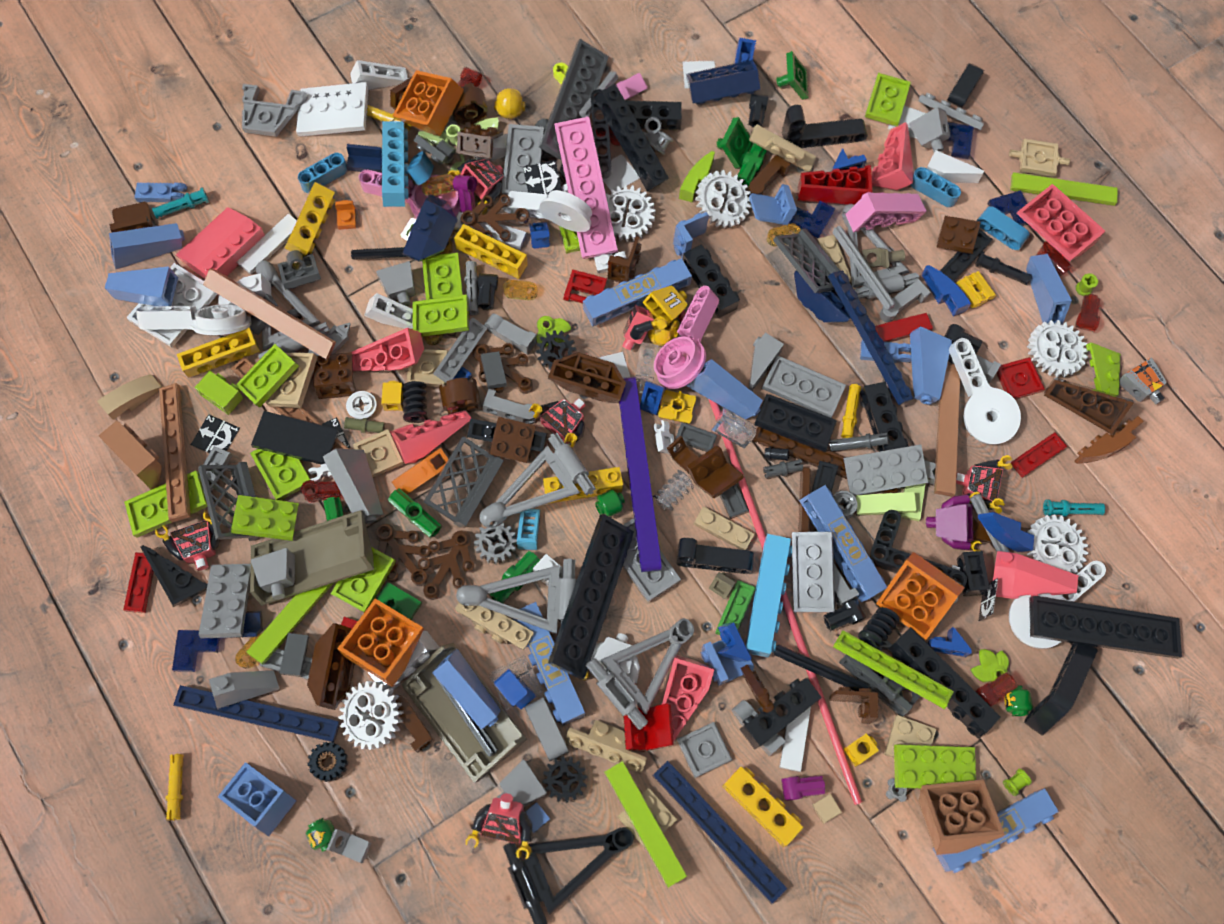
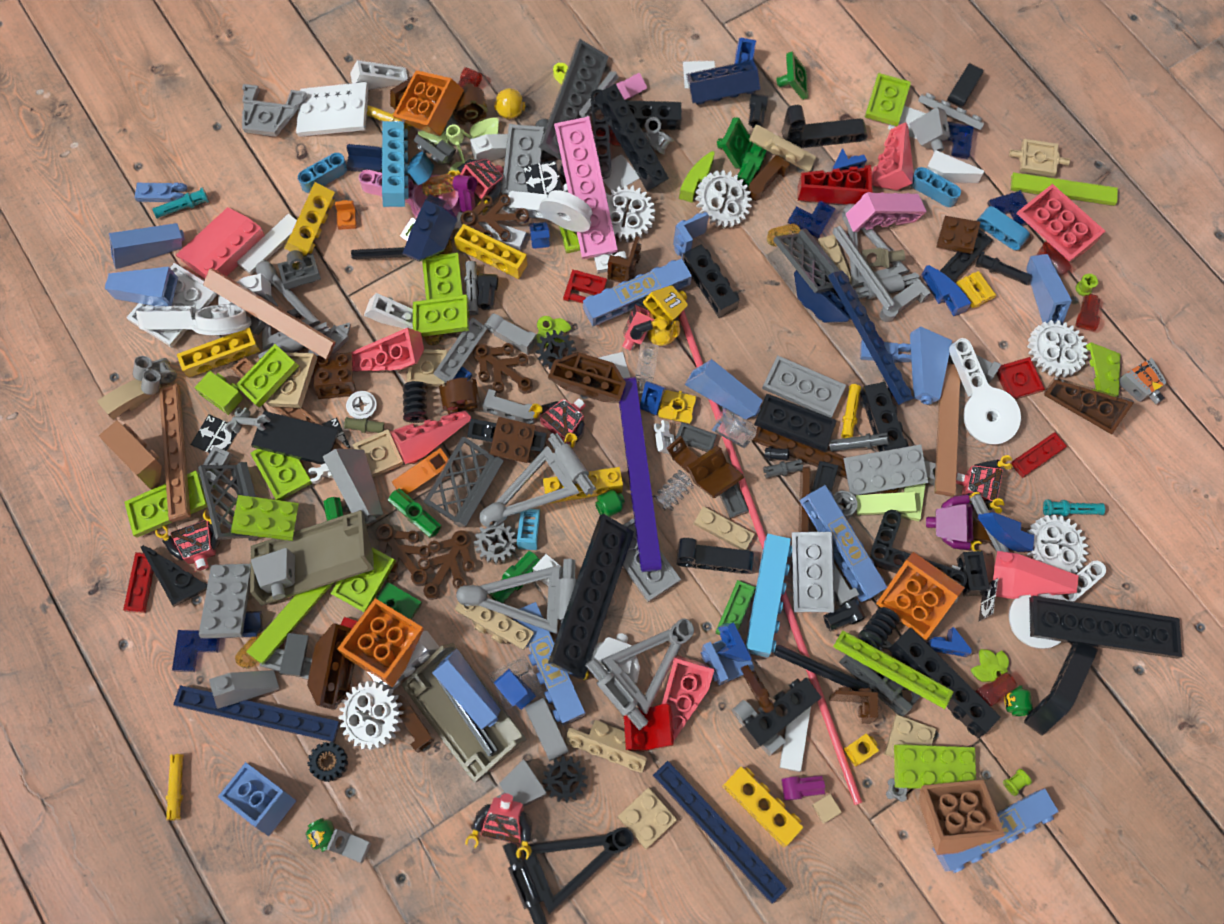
reddish brown bracket [109,202,153,233] -> none
clear red piece [301,480,342,503] -> none
light grey torso [376,261,416,306] -> none
yellow brick [381,381,404,411] -> none
bracket [457,125,503,159] -> none
dark grey tile [480,352,507,389] -> none
clear yellow beam [503,280,538,300] -> none
medium blue tile [526,802,550,833] -> none
lime tile [604,761,687,888] -> none
bright pink beam [654,286,719,389] -> none
light grey tile [677,722,732,778] -> none
dark tan tile [709,572,736,599] -> none
light grey slope [748,332,784,391] -> none
medium blue bracket [749,184,797,225] -> none
red tile [875,313,933,342] -> none
black piece [944,324,982,354] -> none
dark orange slope [1074,416,1143,464] -> none
none -> light grey piece [133,356,177,395]
none -> light grey bar [225,407,270,434]

